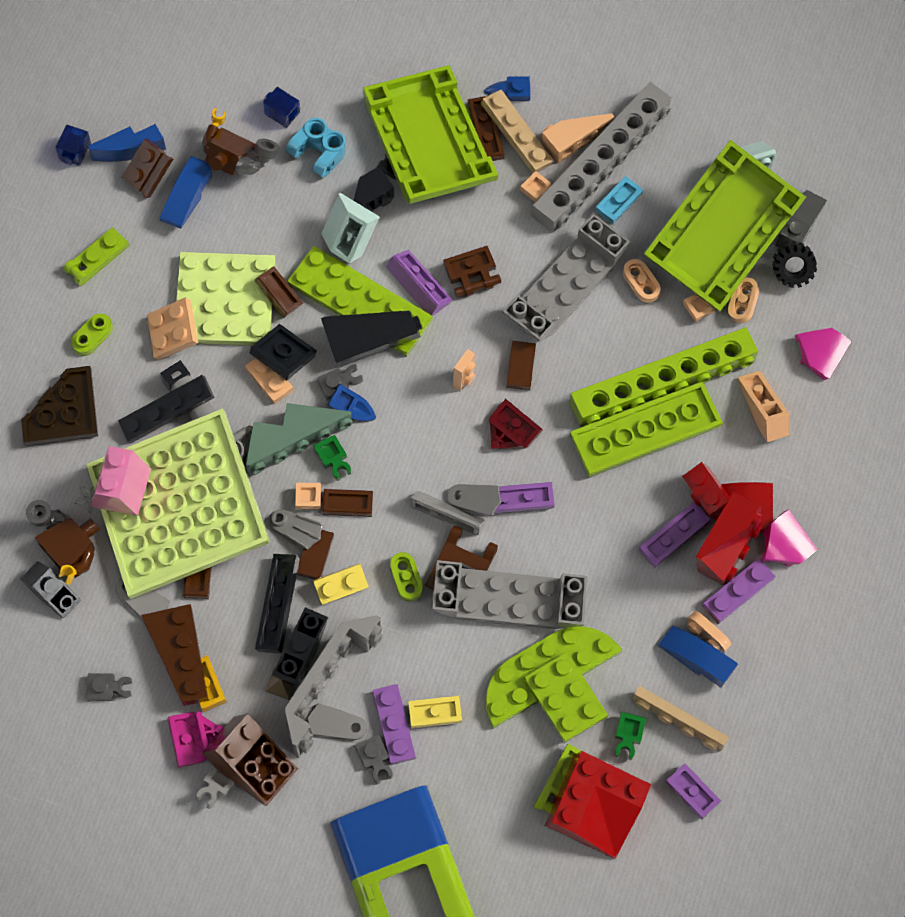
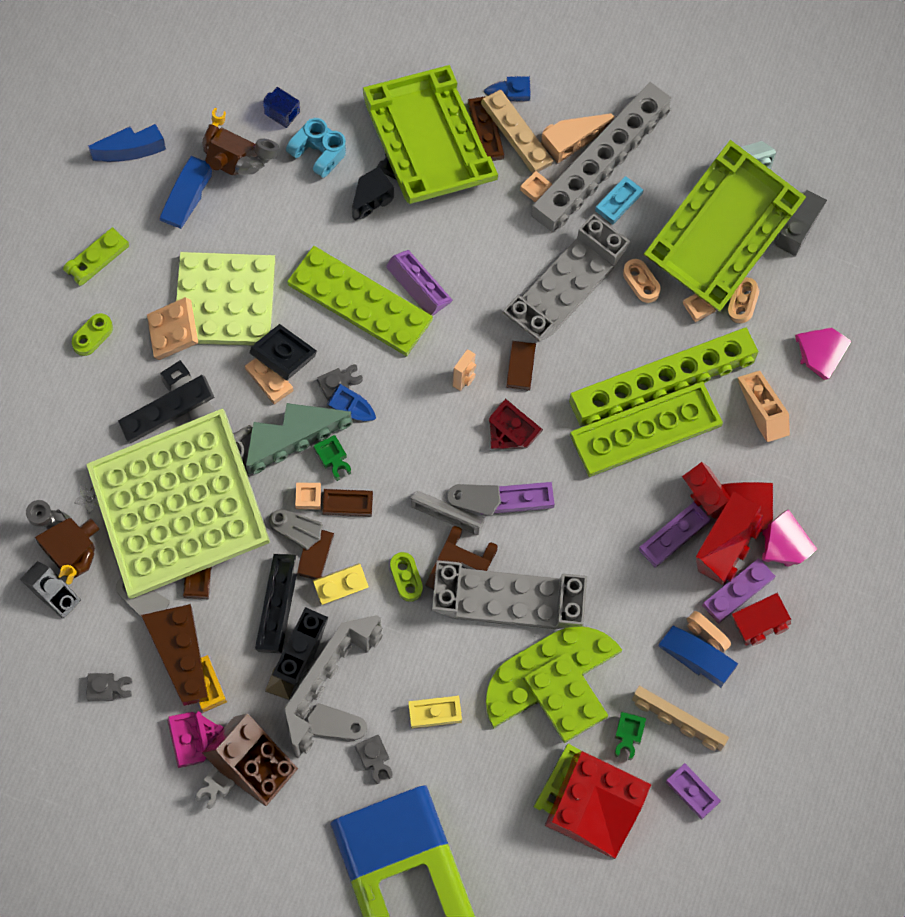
dark brown plate [21,366,98,446] -> none
clear blue brick [55,124,91,166] -> none
bright pink slope [90,446,151,516] -> none
reddish brown plate [121,139,173,198] -> none
reddish brown tile [254,266,303,318] -> none
light aqua slope [321,193,380,263] -> none
black slope [321,310,423,367] -> none
medium lavender plate [373,684,416,765] -> none
reddish brown plate [443,245,501,297] -> none
black tyre [772,241,817,288] -> none
none -> red brick [732,592,791,646]

